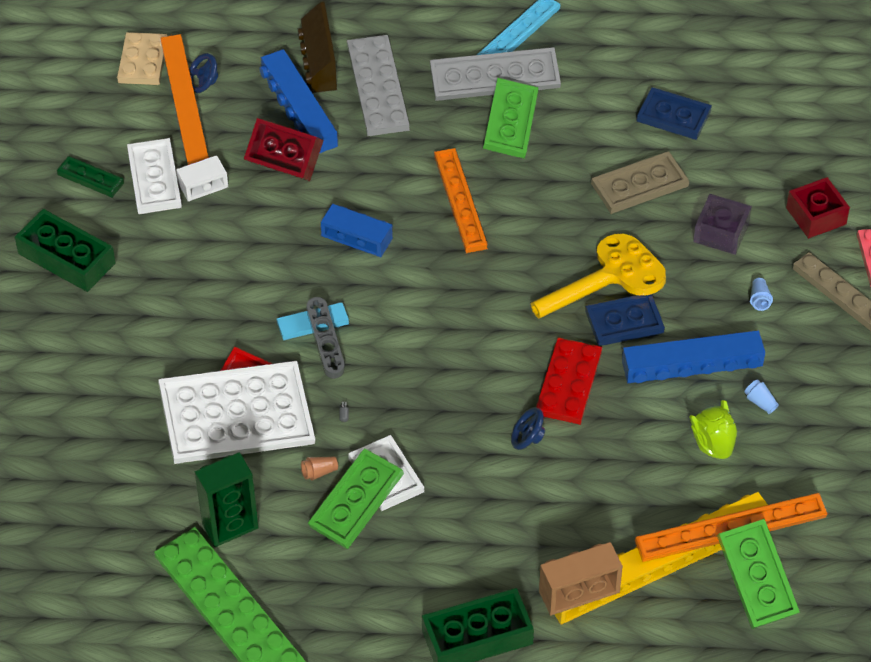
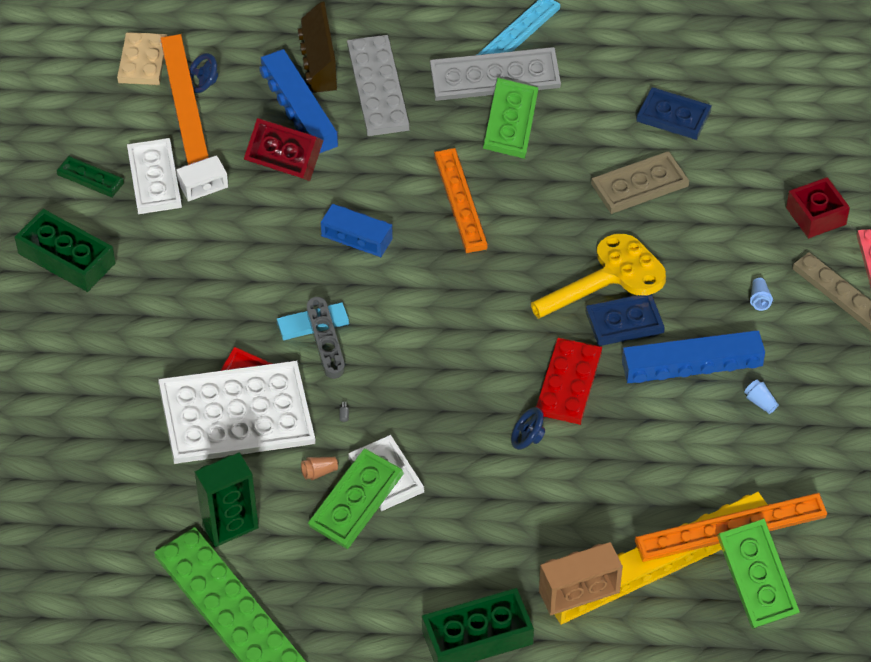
lime helmet [689,400,737,459] -> none
clear purple brick [693,194,752,255] -> none

